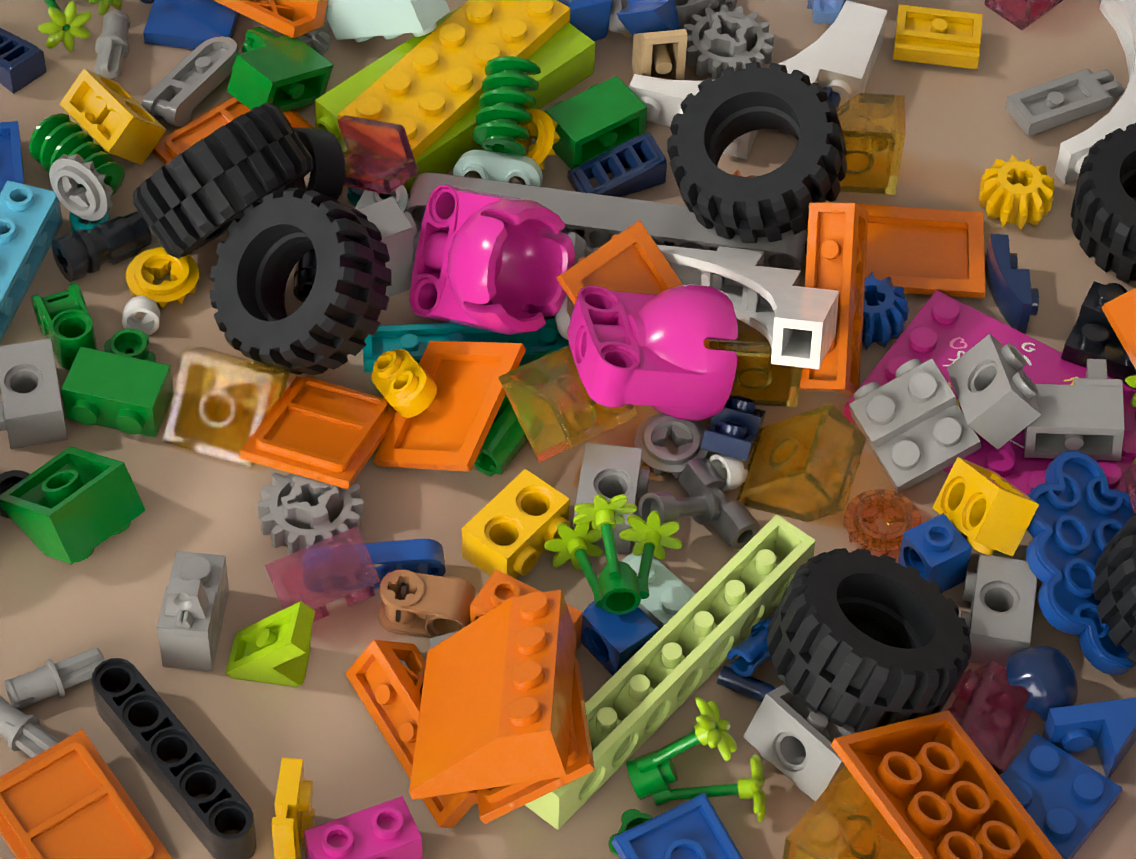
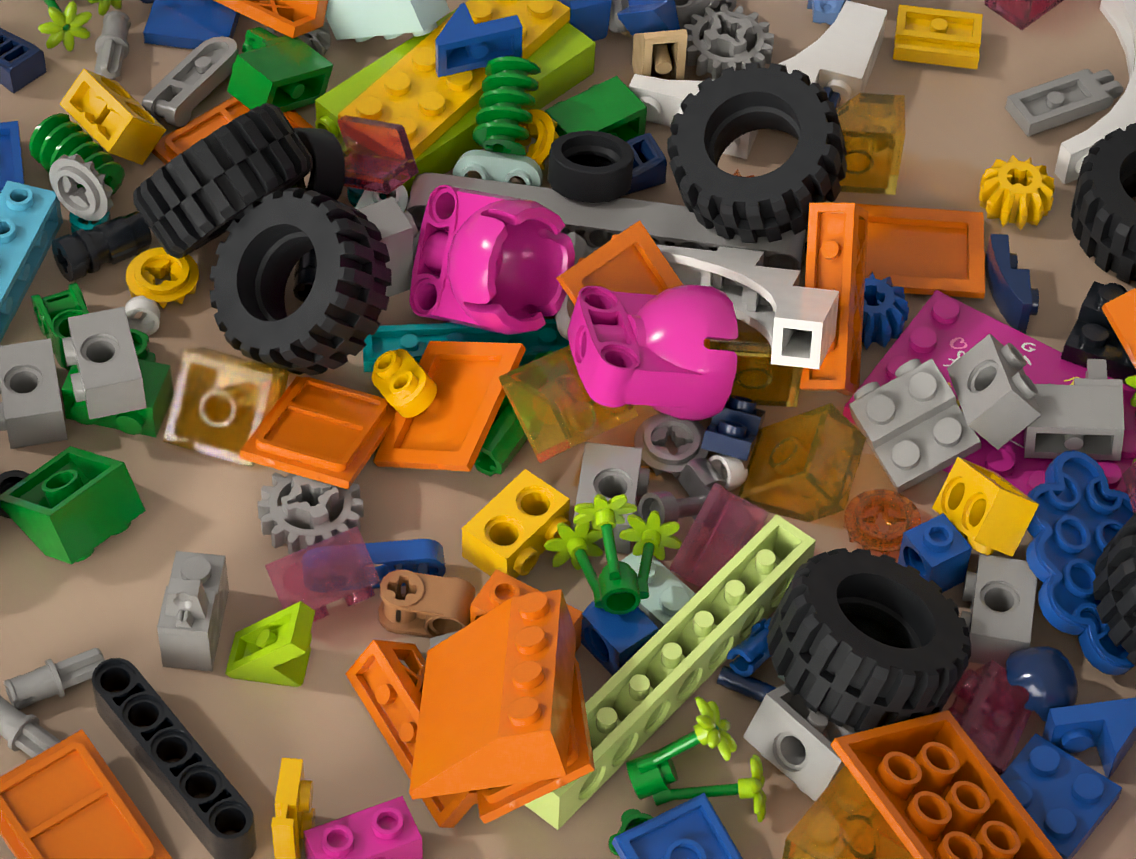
none -> light grey brick [62,307,146,419]
none -> blue slope [435,3,523,77]
none -> black tyre [548,130,634,203]
none -> clear pink panel [669,483,769,588]

